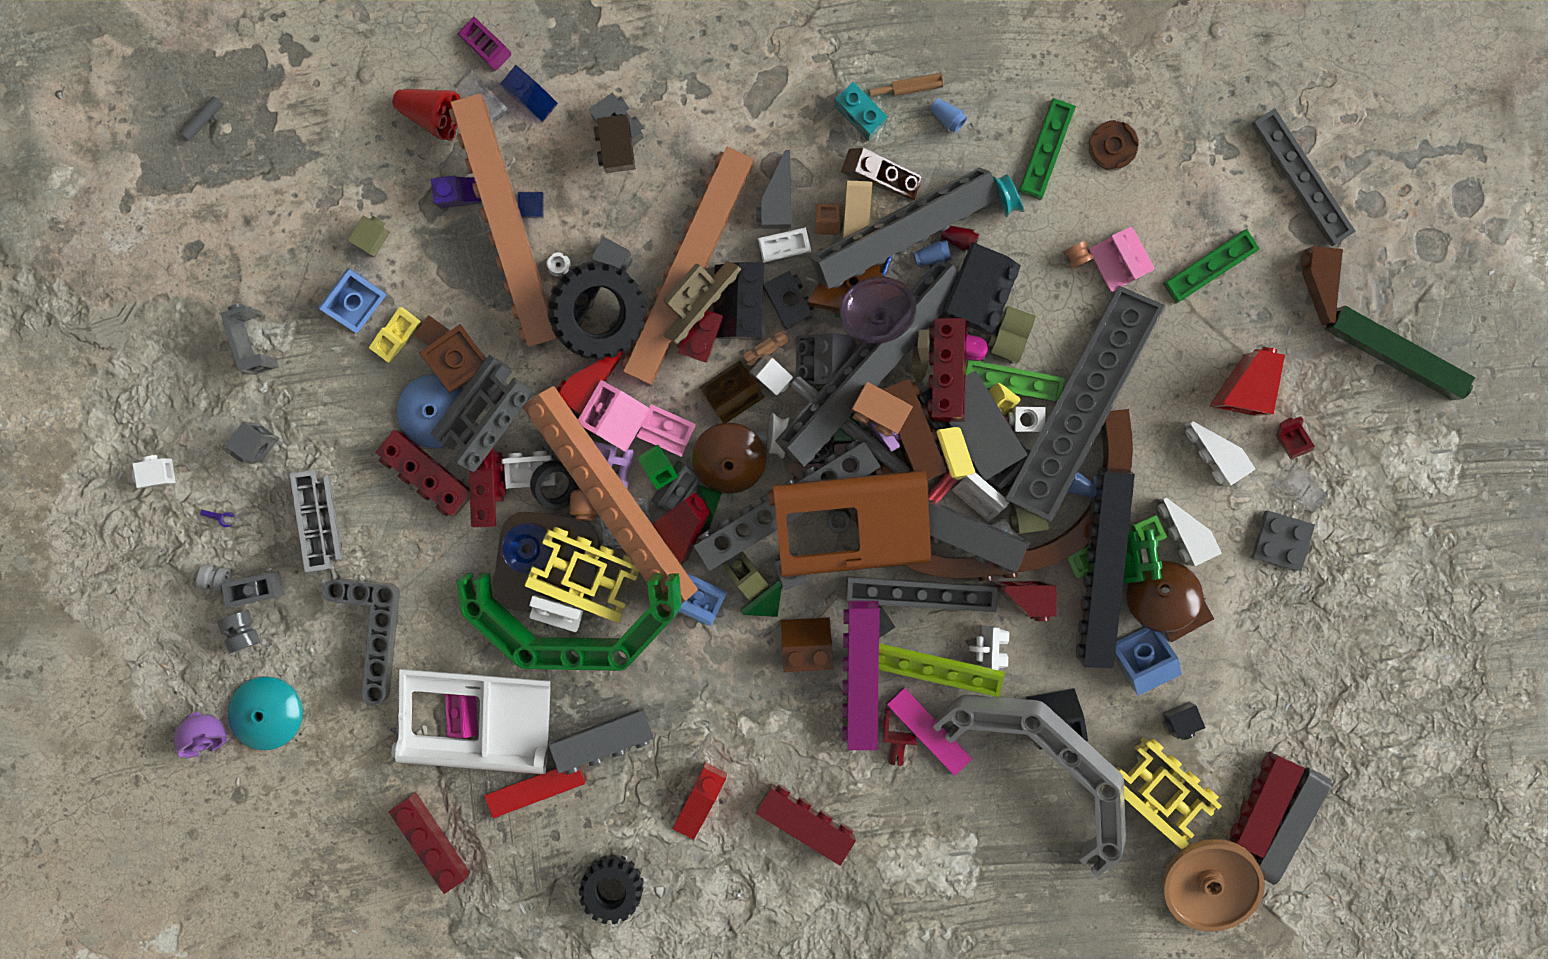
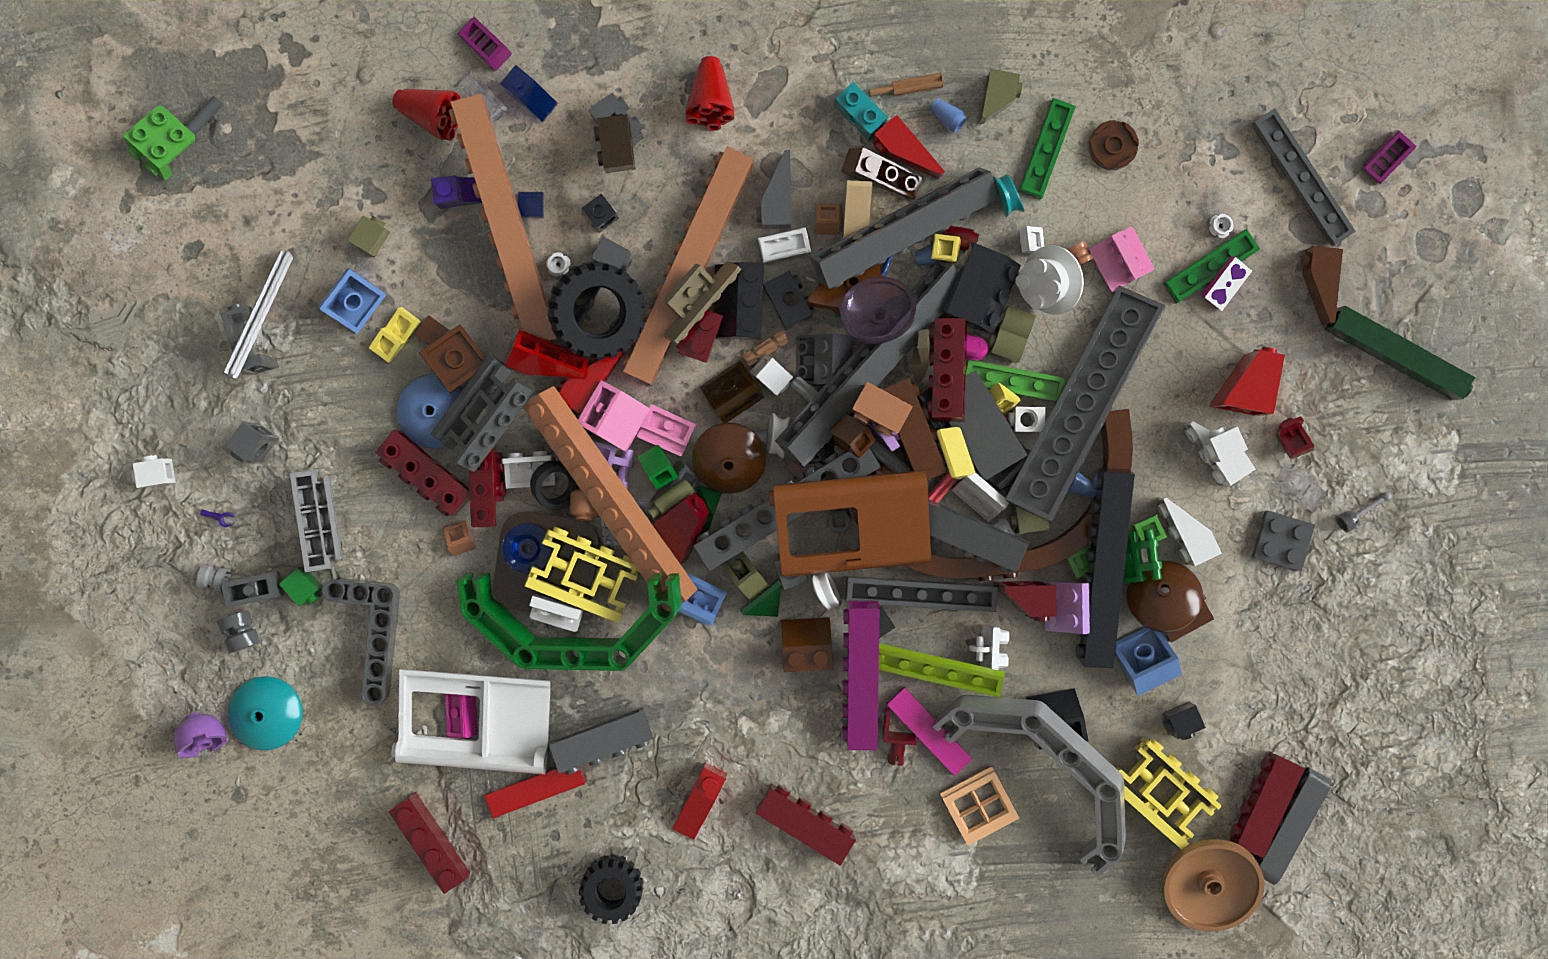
none -> bright green bracket [122,106,196,181]
none -> axle [223,250,293,380]
none -> green brick [279,567,323,606]
none -> nougat slope [443,520,476,556]
none -> red slope [505,330,589,378]
none -> black brick [582,193,619,233]
none -> olive cylinder [647,479,695,519]
none -> red cone [685,56,734,131]
none -> white piece [812,573,842,611]
none -> reddish brown brick [830,414,876,458]
none -> red slope [873,115,945,179]
none -> light yellow slope [931,234,961,264]
none -> light nougat piece [940,766,1019,846]
none -> olive slope [979,69,1023,124]
none -> white piece [1016,245,1084,315]
none -> white plate [1019,226,1044,253]
none -> lavender plate [1045,581,1090,634]
none -> tile [1201,256,1252,311]
none -> white brick [1203,426,1248,462]
none -> white plate [1209,214,1234,238]
none -> hinge [1336,492,1392,533]
none -> magenta slope [1362,130,1417,184]

